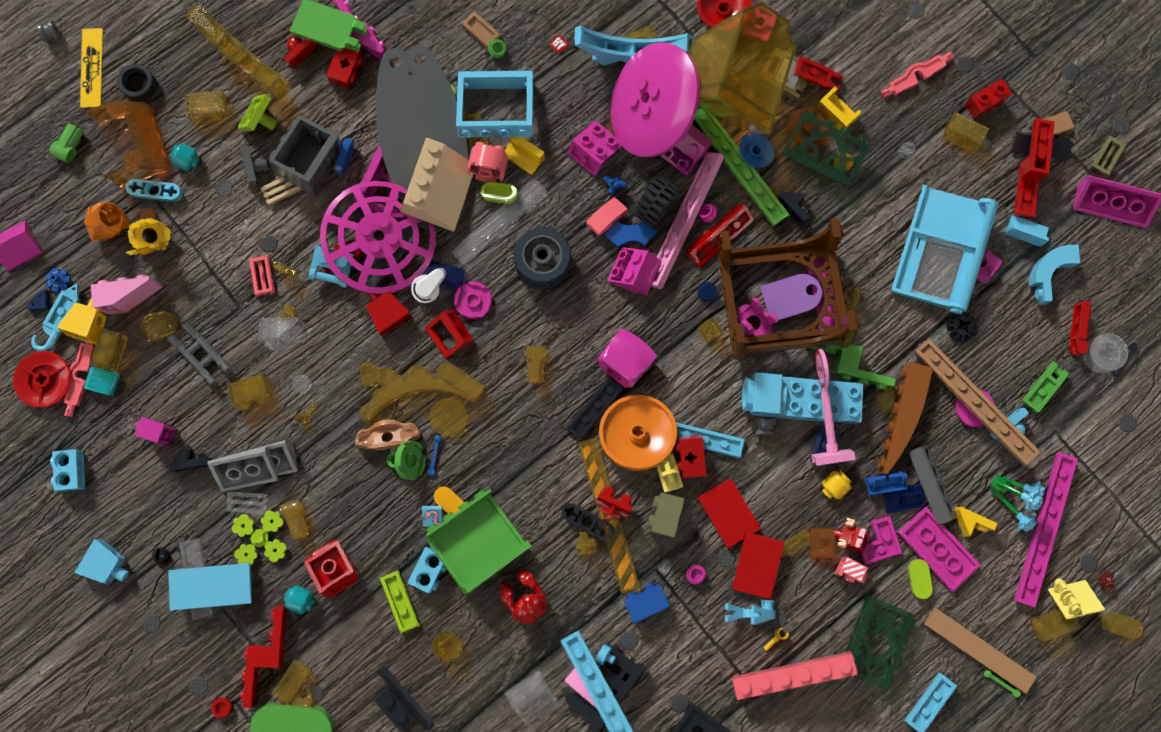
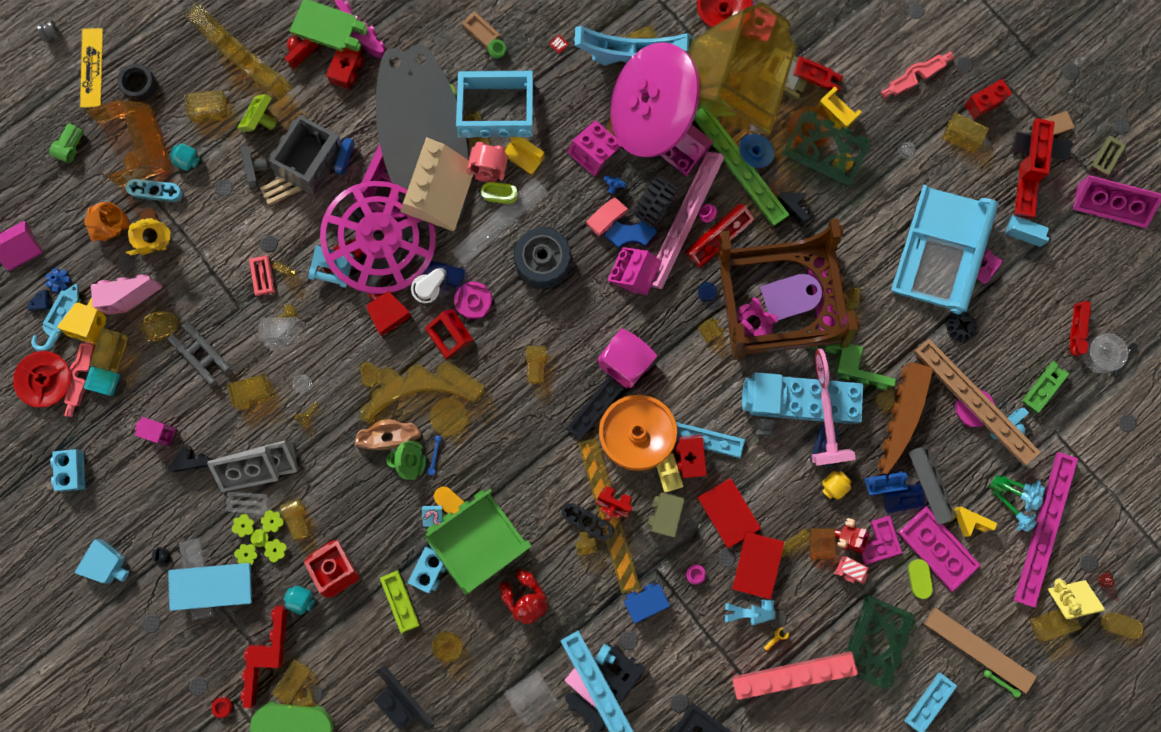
medium azure arch [1029,245,1080,305] -> none

